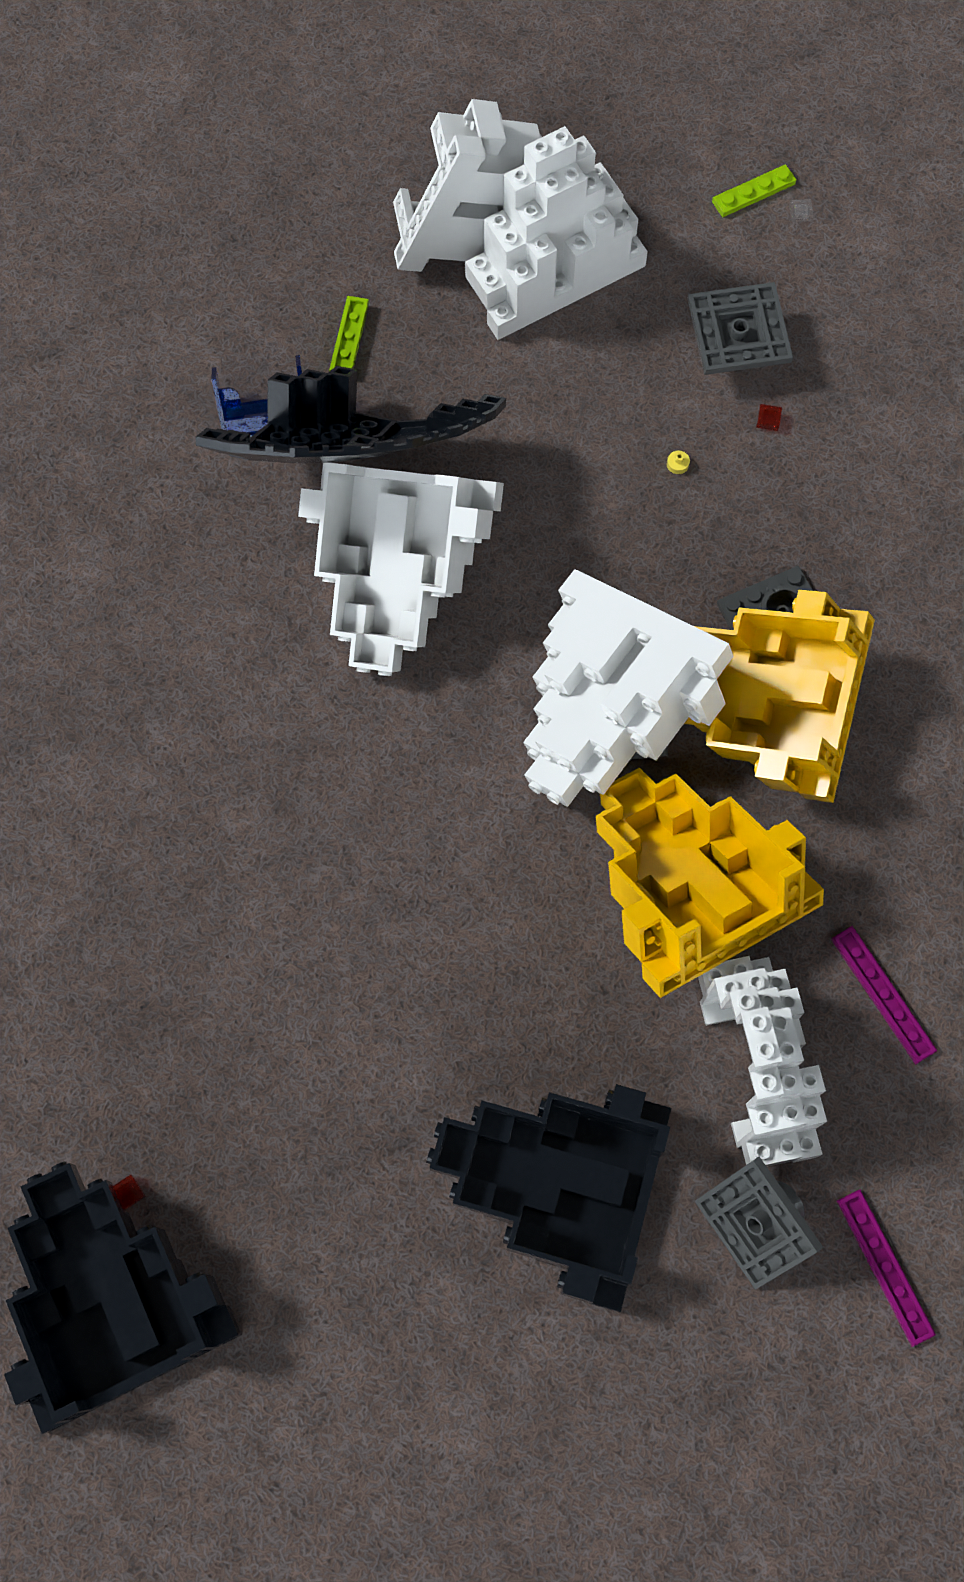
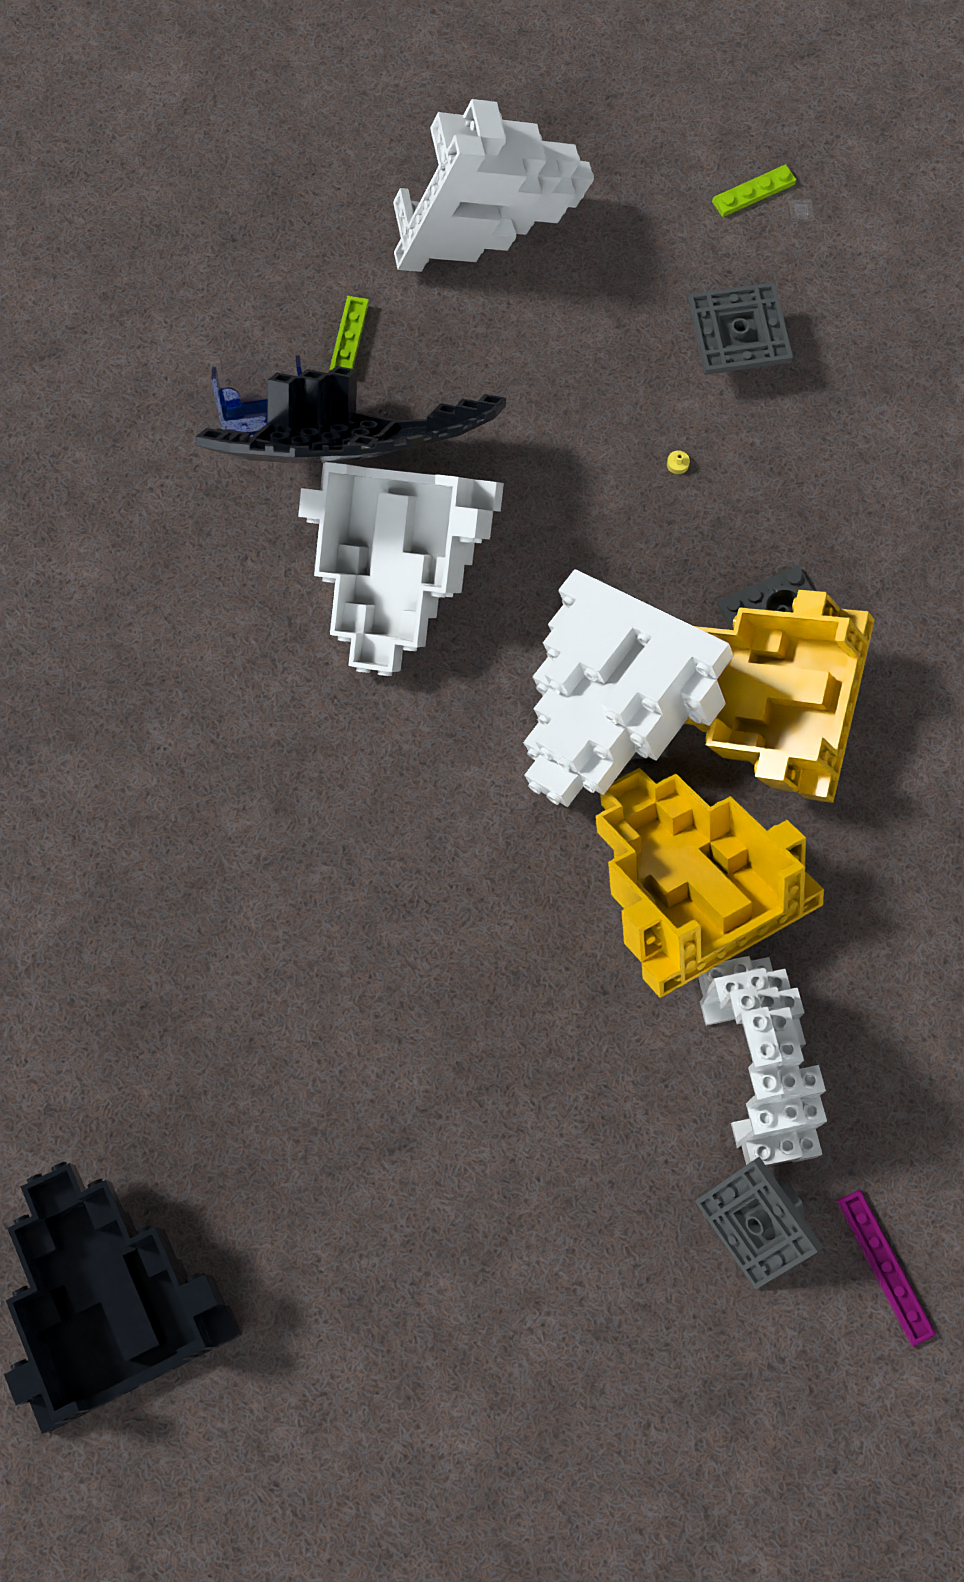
clear red plate [113,1174,146,1211] -> none
black panel [426,1084,672,1313] -> none
white panel [465,126,648,340] -> none
clear red plate [756,404,782,431] -> none
magenta tile [831,926,937,1065] -> none

